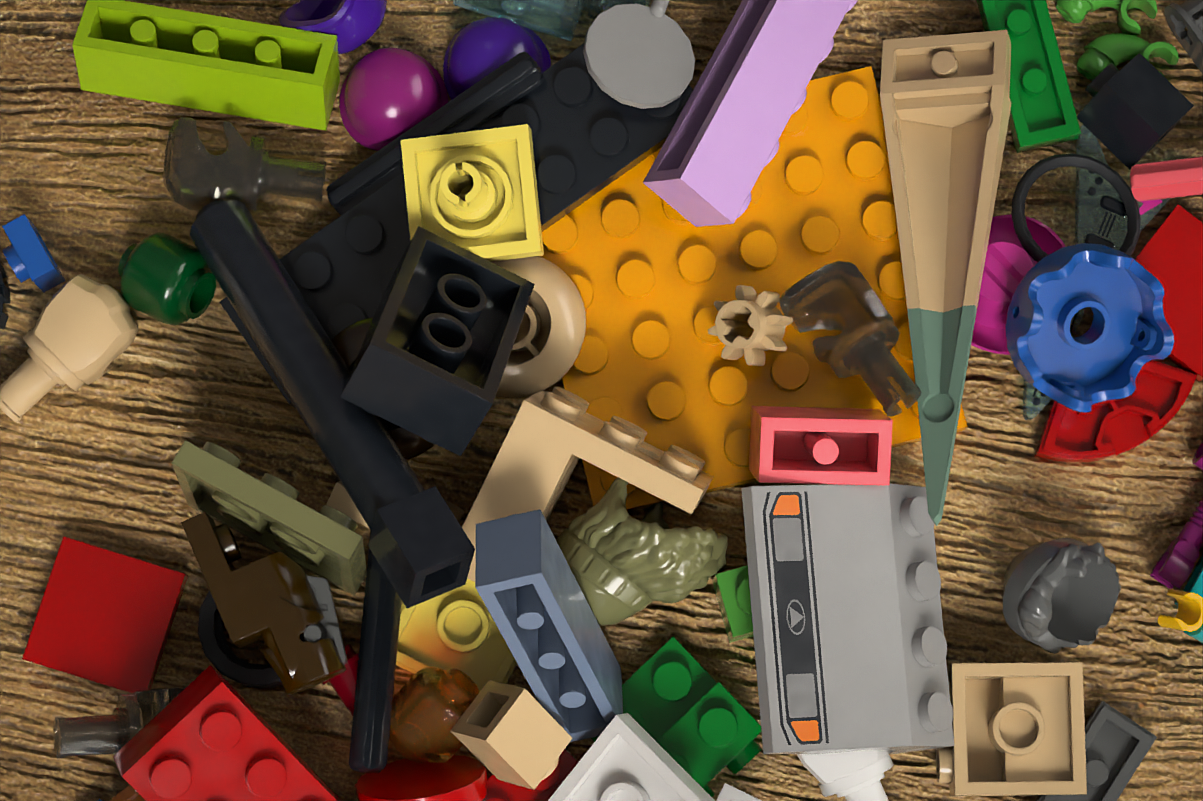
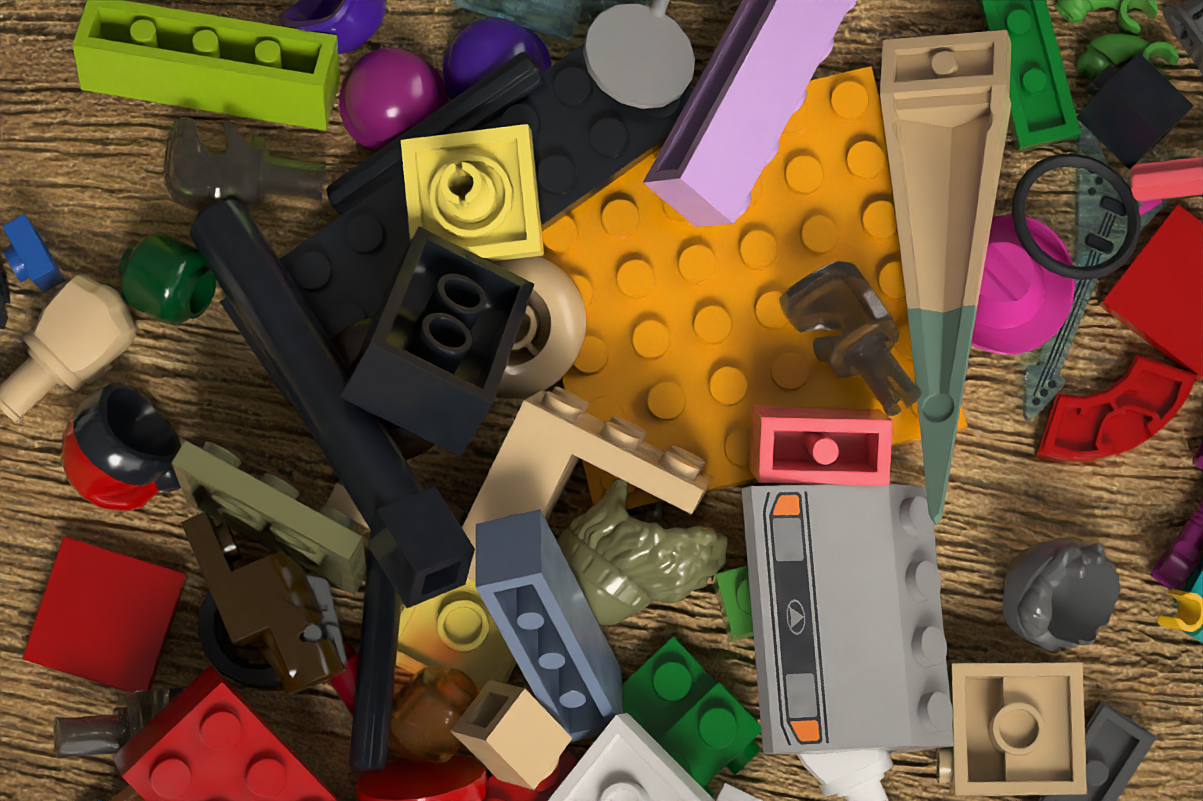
tan gear [708,285,793,366] -> none
blue plate [1005,243,1174,413] -> none
none -> black piece [61,382,181,512]

